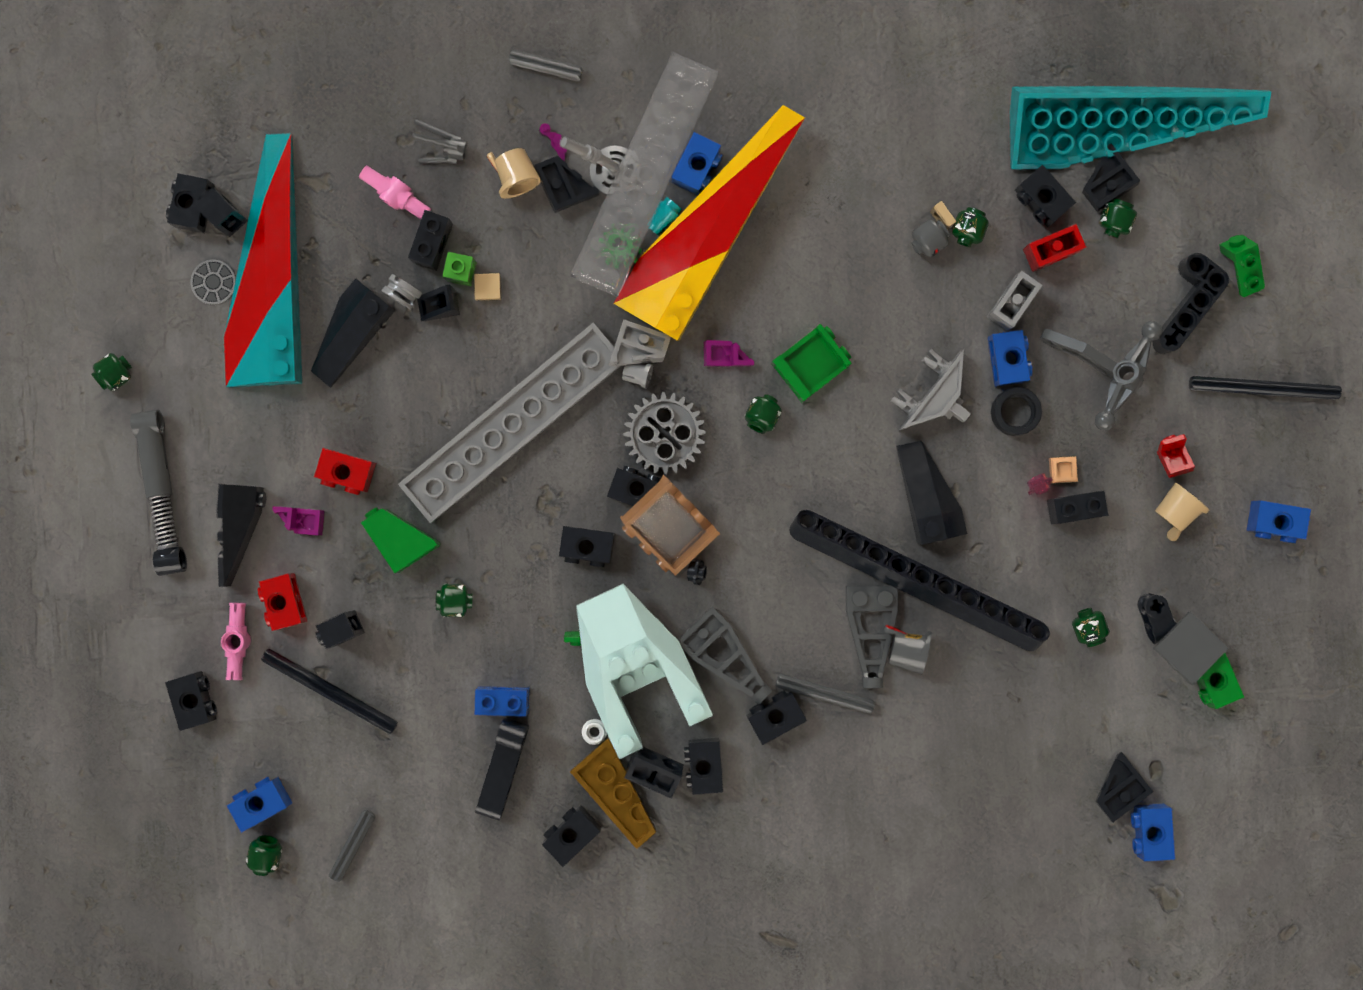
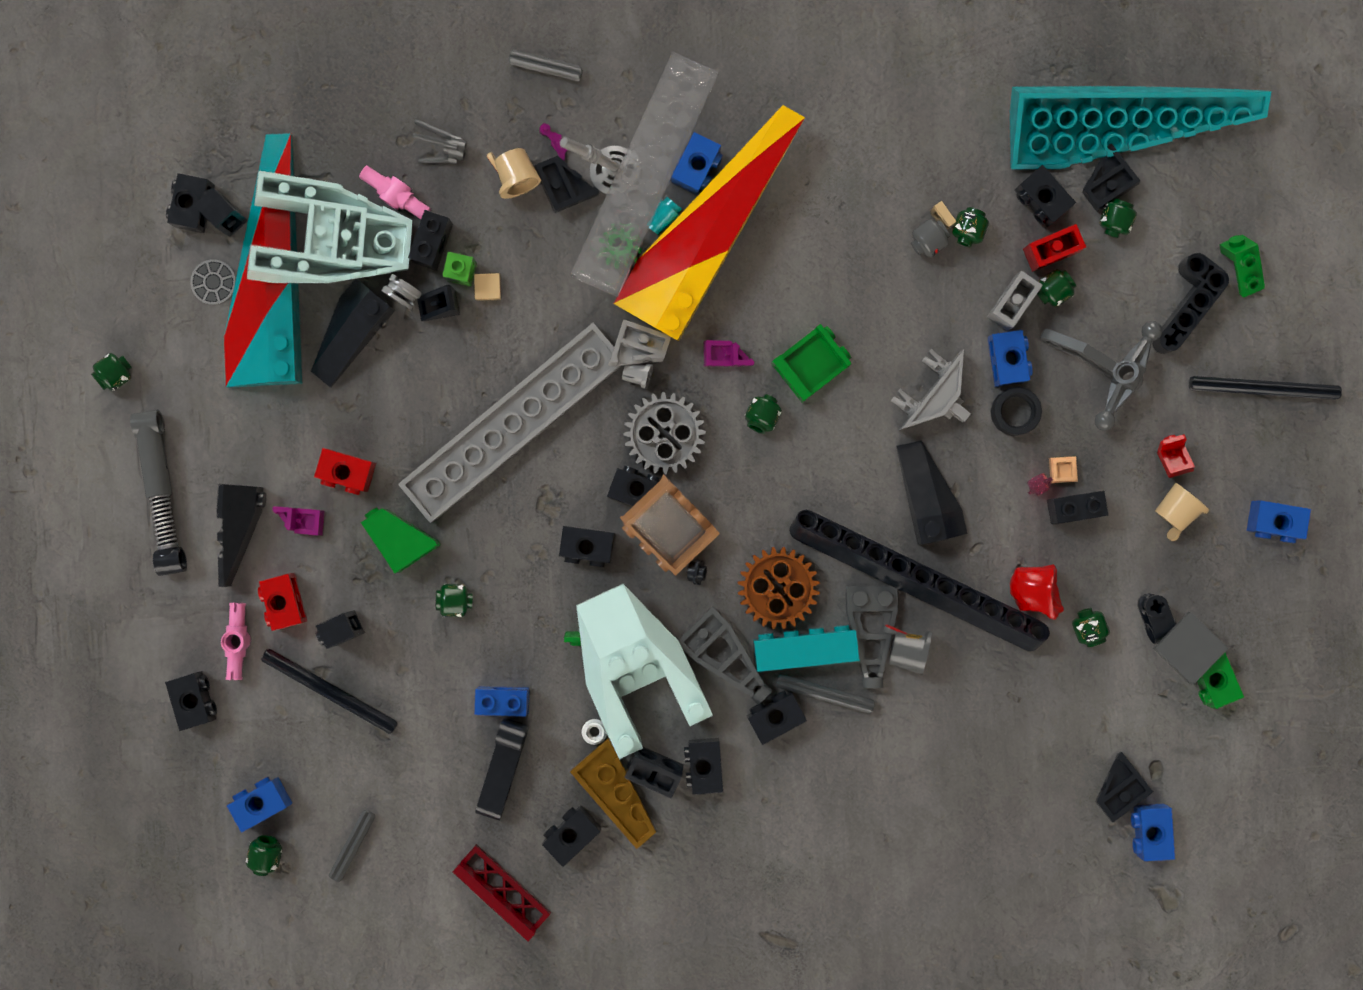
none -> light aqua wedge [247,171,413,283]
none -> dark red fence [453,844,551,941]
none -> dark orange gear [737,547,820,629]
none -> teal brick [753,625,859,672]
none -> red piece [1009,564,1064,620]
none -> dark green head [1037,269,1076,307]

